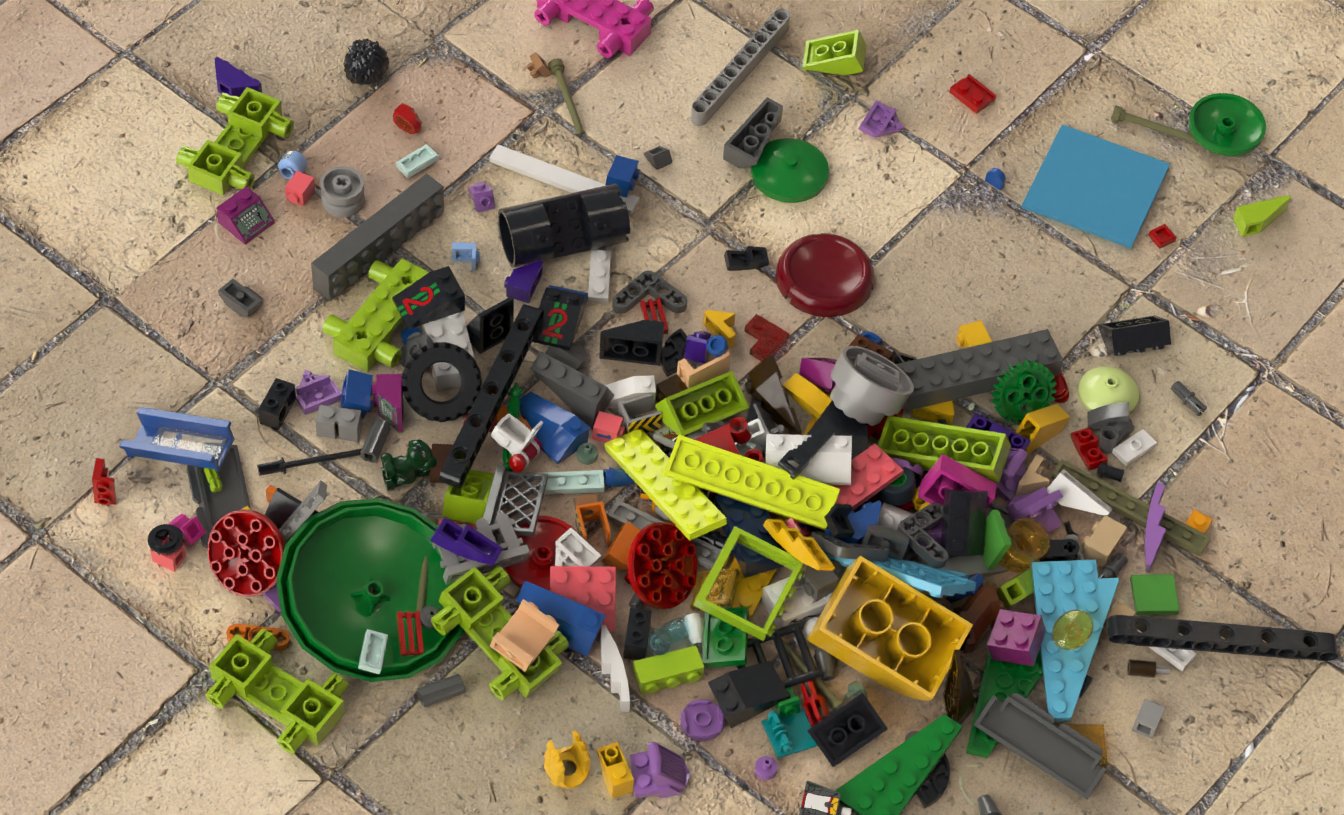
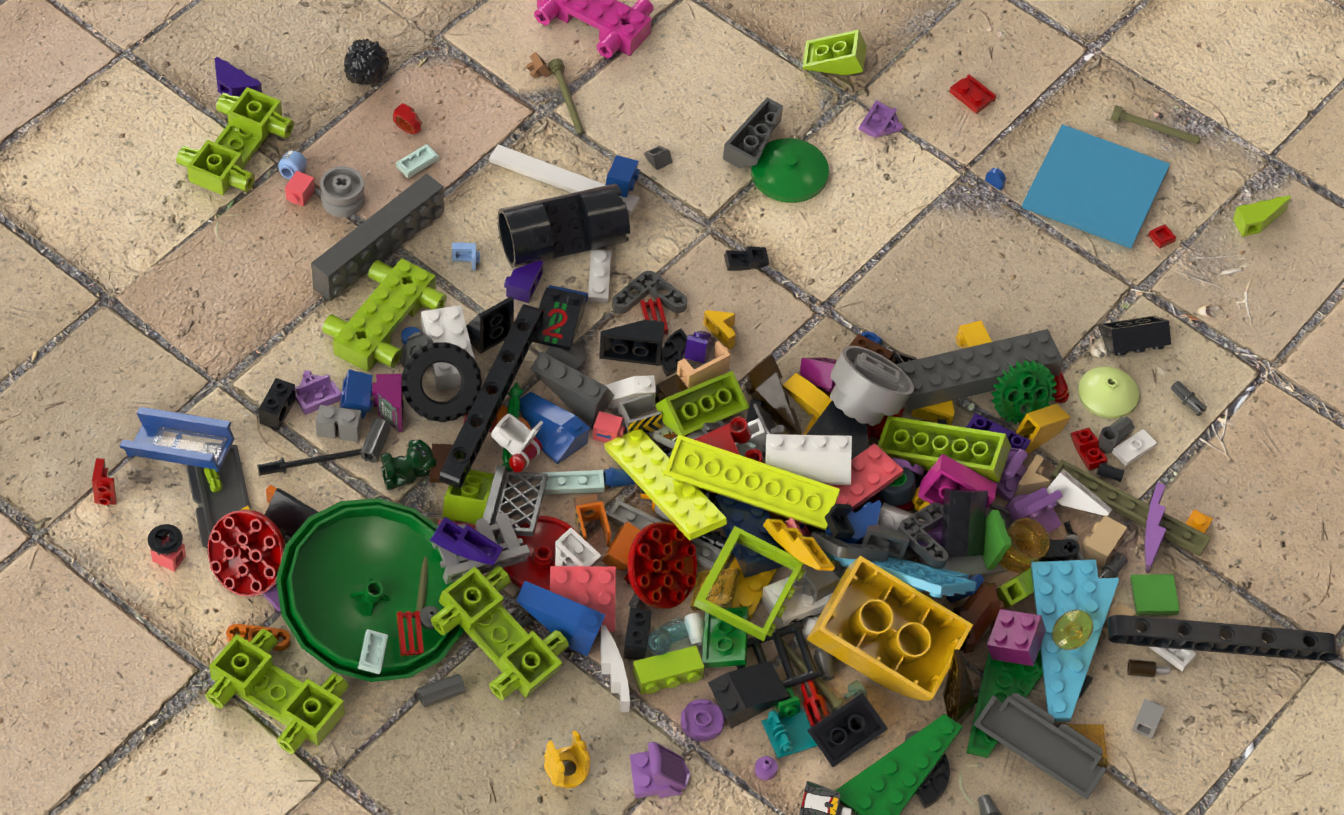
dark pink leg [168,514,206,546] -> none
magenta slope [216,186,275,245] -> none
dark grey slope [218,278,263,317] -> none
light grey wing [279,480,328,545] -> none
black slope [392,266,465,329] -> none
medium lavender bracket [468,182,495,212] -> none
light nougat panel [490,599,559,672] -> none
sand green tile [577,443,598,465] -> none
yellow slope [597,742,634,799] -> none
light grey beam [691,8,790,126] -> none
blue tile [707,335,728,357] -> none
clear red plate [744,314,789,362] -> none
dark red piece [775,233,875,317] -> none
black piece [778,422,836,480] -> none
dark grey slope [1087,402,1129,429] -> none
green dish [1189,93,1266,156] -> none

